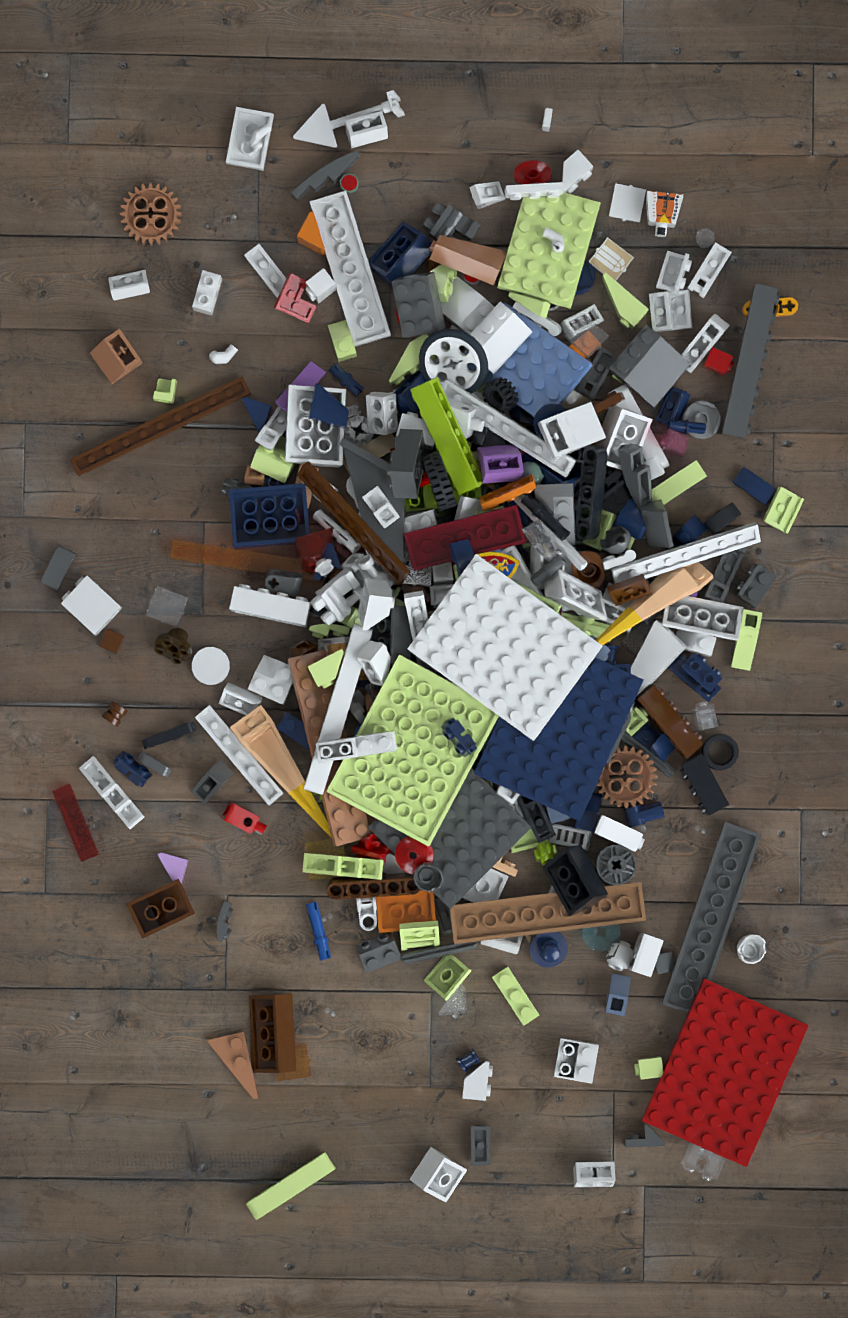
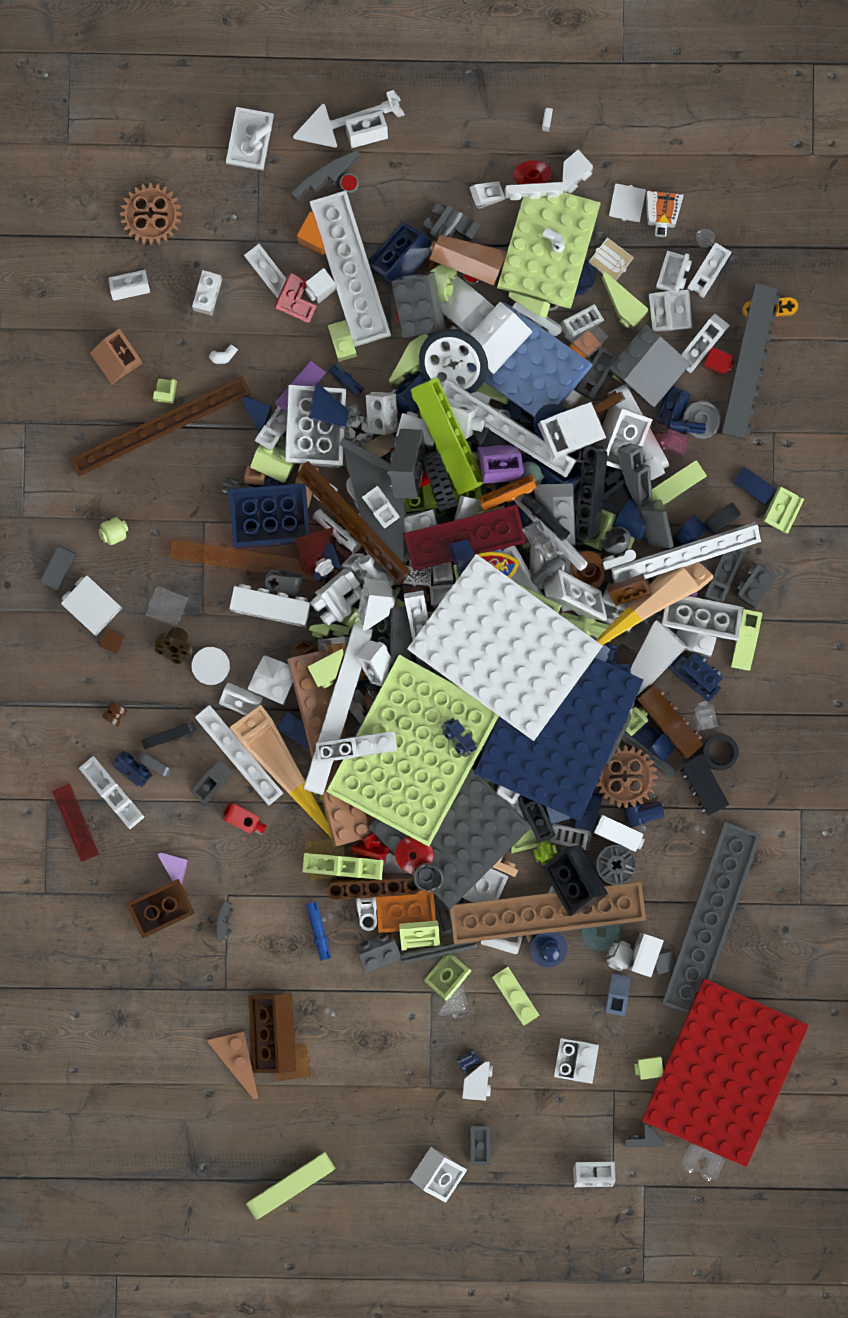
black tyre [482,377,519,414] -> none
white hair [737,934,766,964] -> none
none -> yellowish green head [98,517,128,545]

